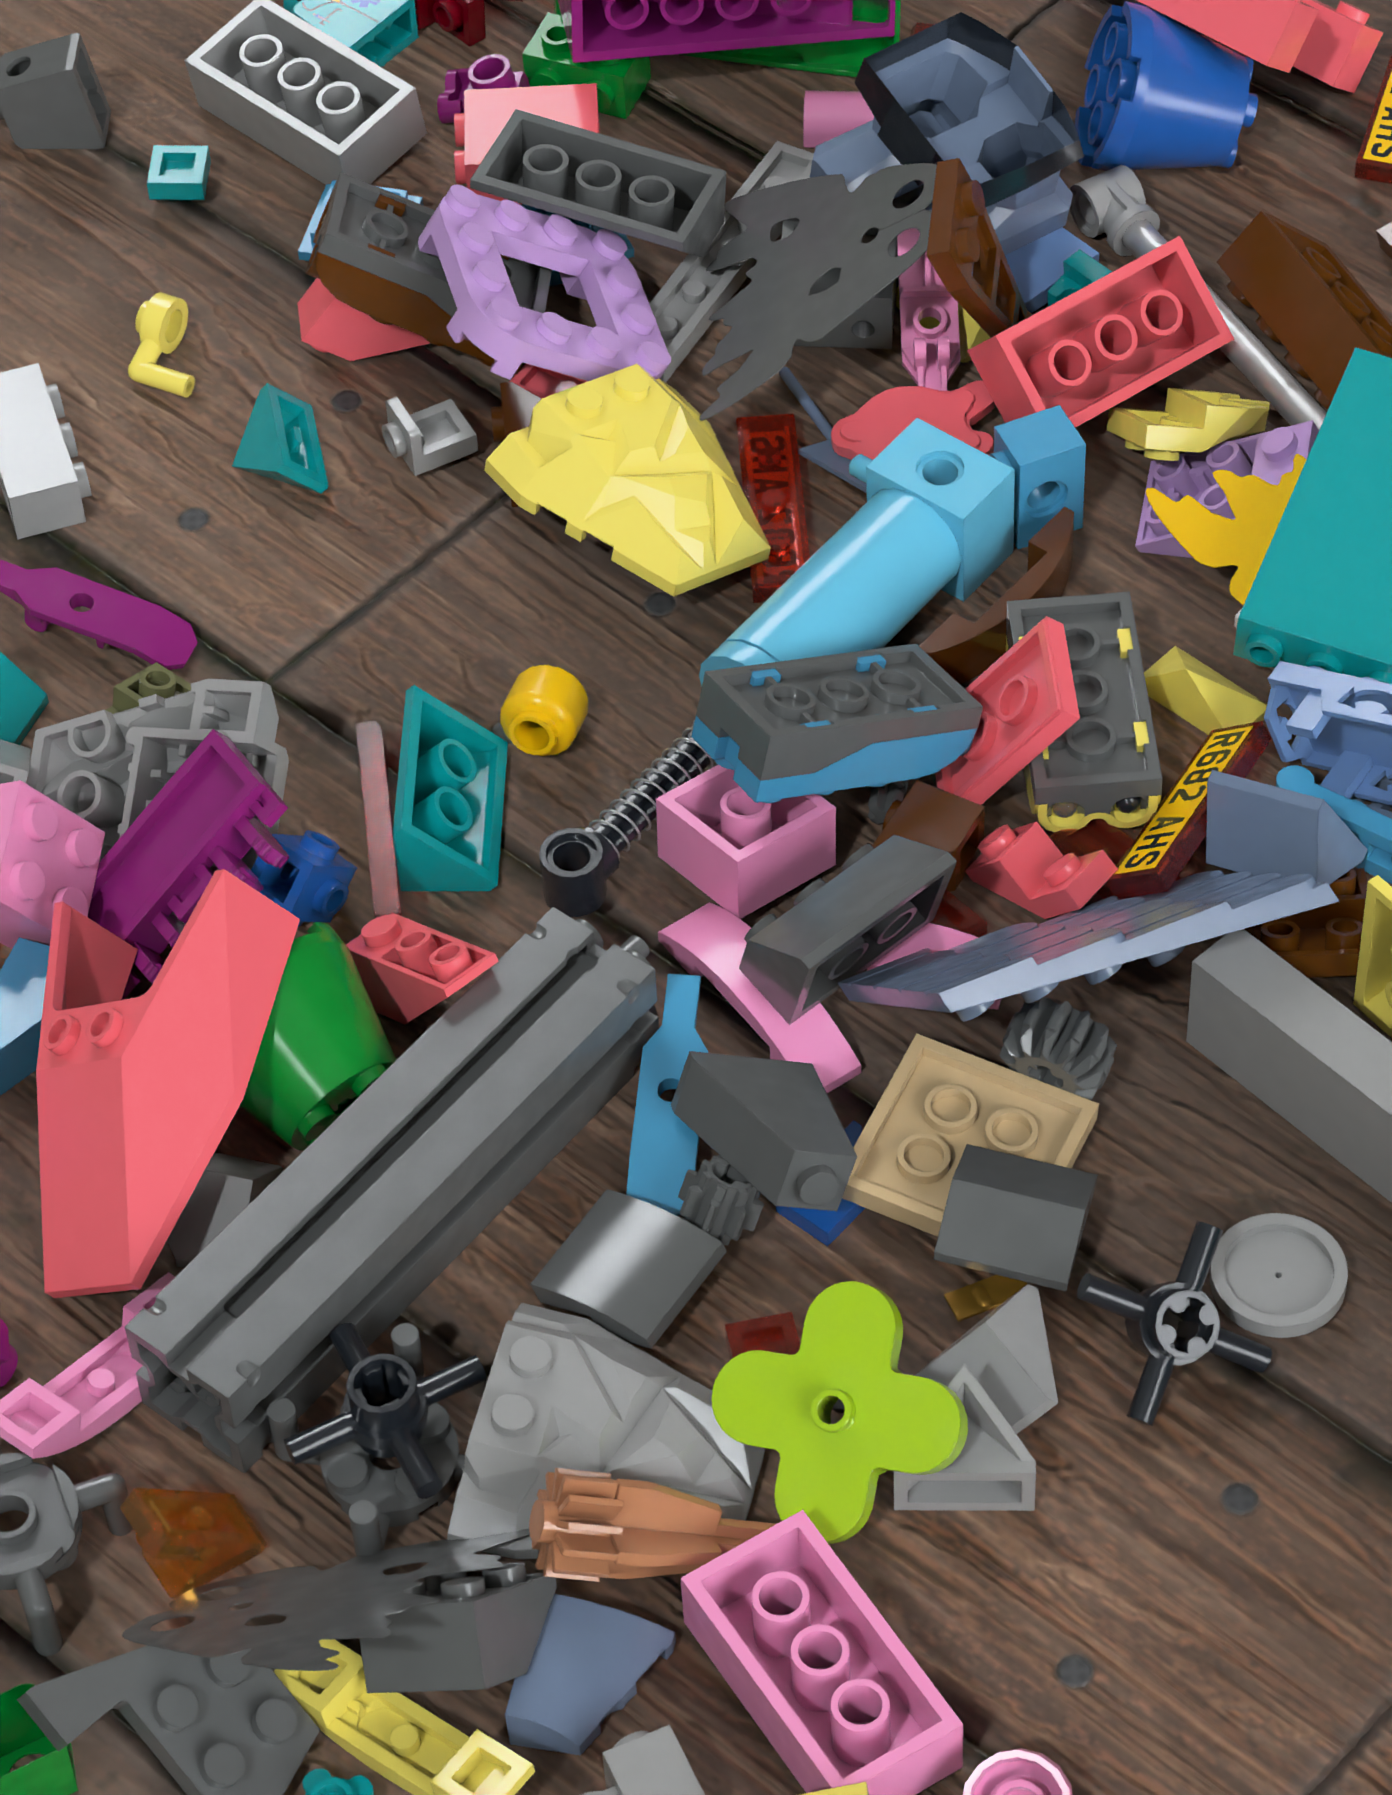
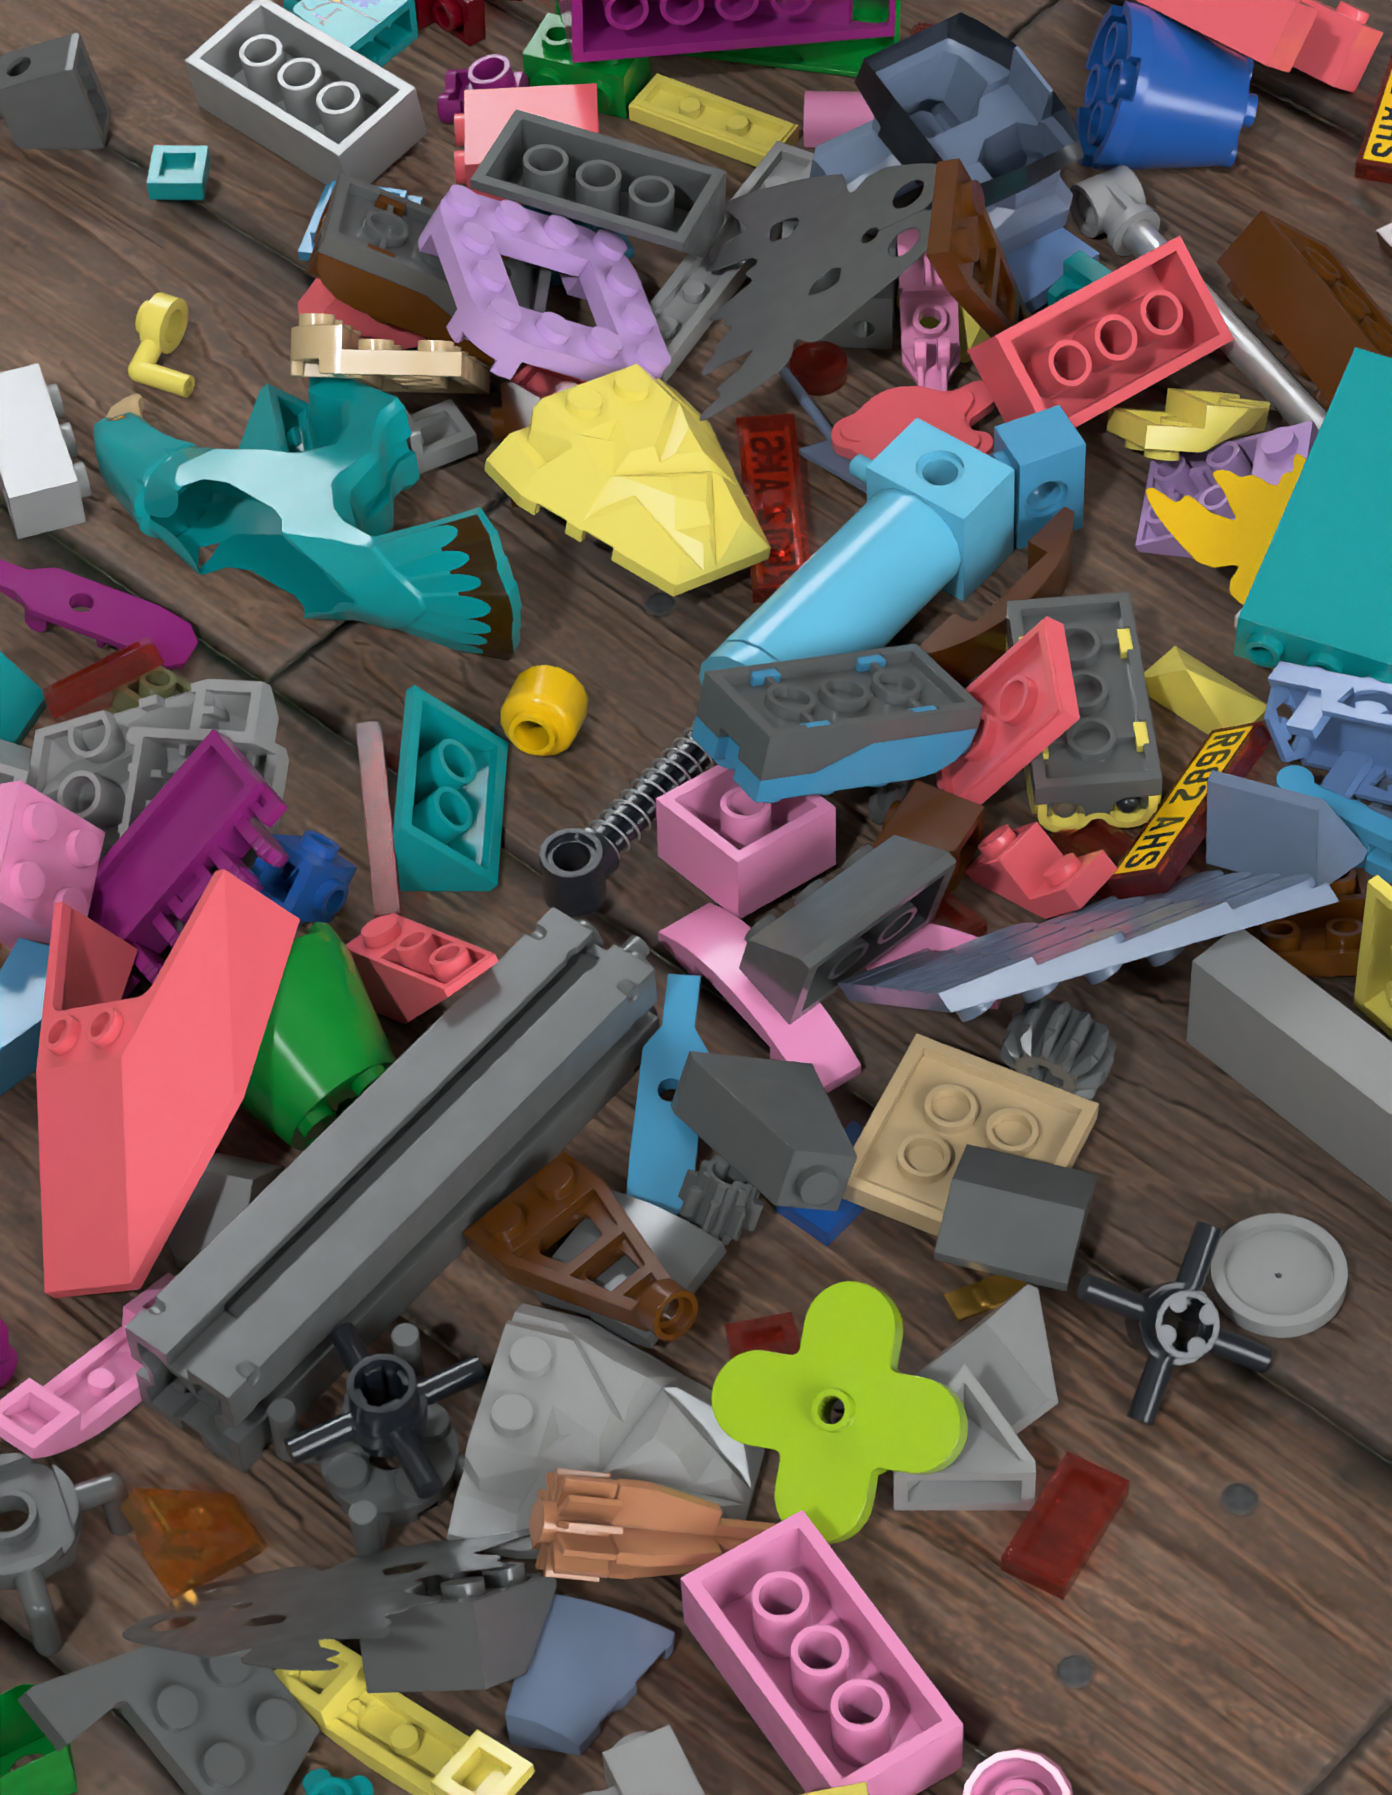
none -> clear red tile [42,636,164,719]
none -> teal animal [93,377,522,661]
none -> tan plate [290,313,490,394]
none -> reddish brown plate [462,1151,698,1341]
none -> light yellow tile [629,73,799,167]
none -> clear red tile [789,341,848,396]
none -> clear red tile [1001,1451,1130,1600]

